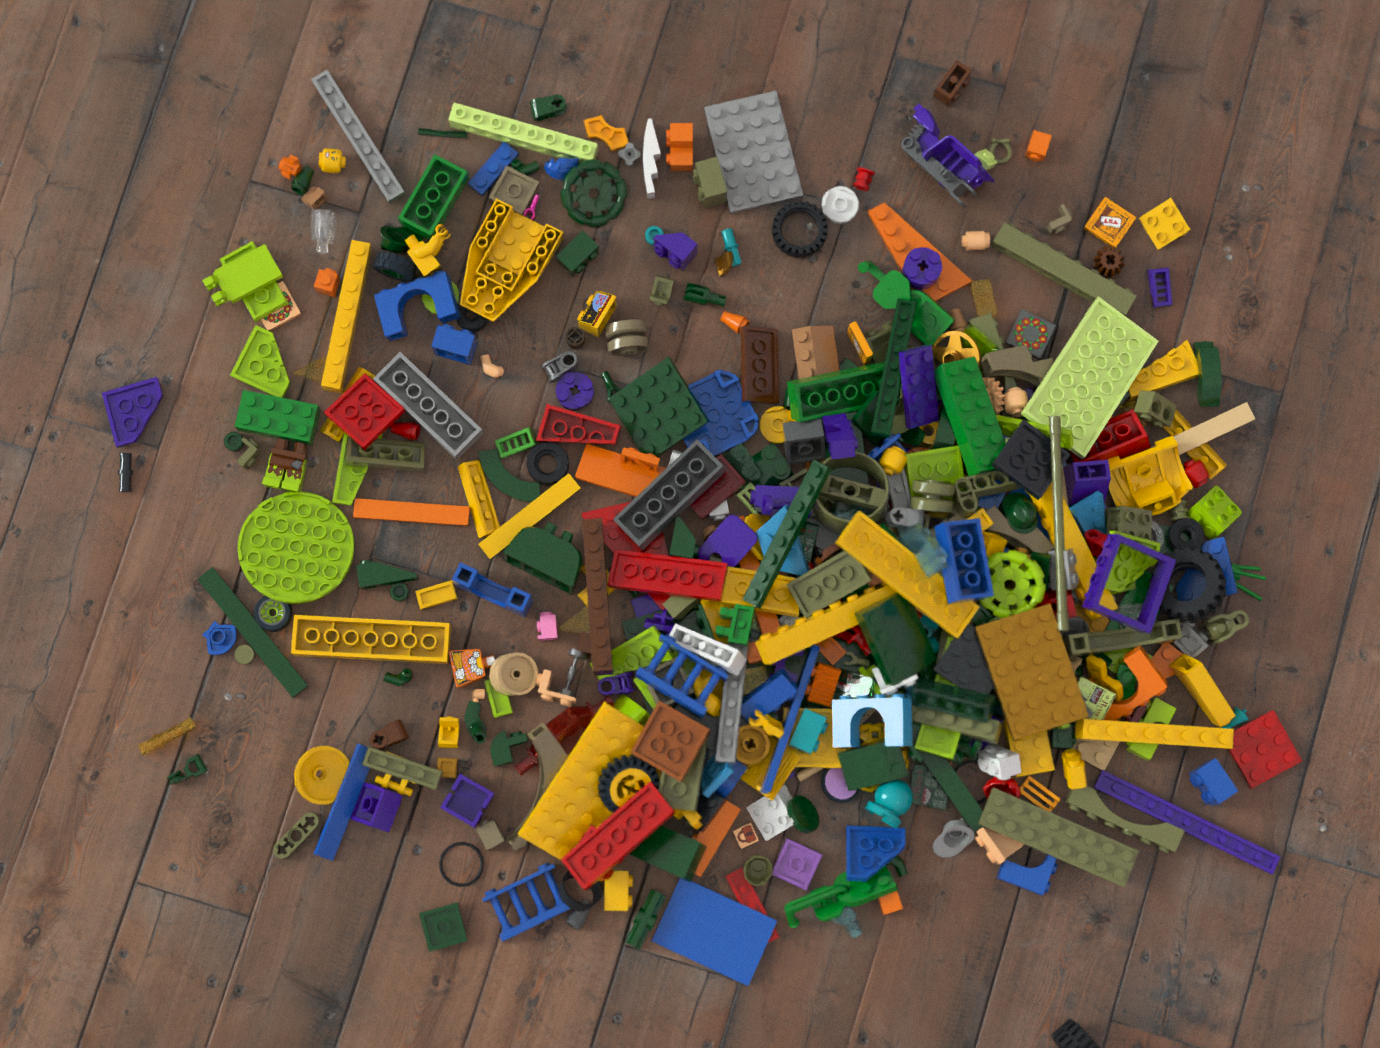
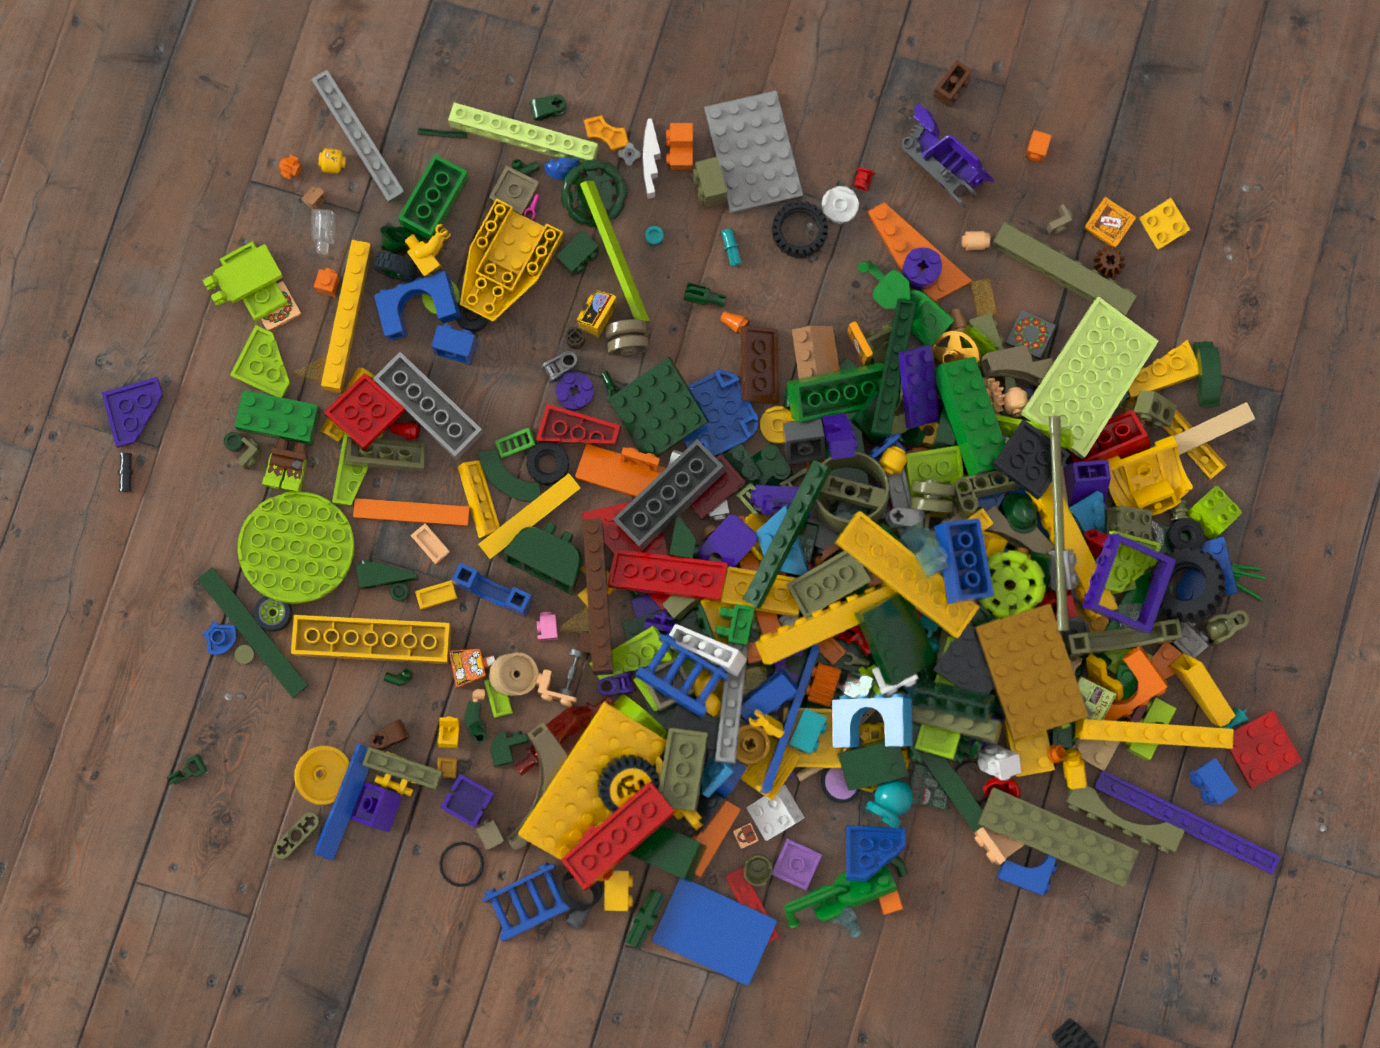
clear yellow pin [138,717,196,756] -> none
dark green cone [291,166,315,195] -> none
dark green plate [419,902,468,952] -> none
blue plate [468,142,519,197] -> none
light nougat arm [480,354,504,378] -> none
dark orange plate [630,701,711,782] -> none
olive bracket [649,275,675,306] -> none
dark purple slope [653,232,697,271] -> none
pearl gold tile [714,251,733,276] -> none
dark green tile [787,795,820,834] -> none
light grey piece [933,818,975,857] -> none
yellowish green plate [975,149,997,170] -> none
olive piece [989,138,1012,164] -> none
light orange tile [1020,775,1061,812] -> none
dark purple slope [1147,267,1172,307] -> none
red head [1183,459,1209,488] -> none
none -> light nougat tile [411,523,451,565]
none -> lime tile [581,180,650,322]
none -> orange plate [1048,744,1066,763]

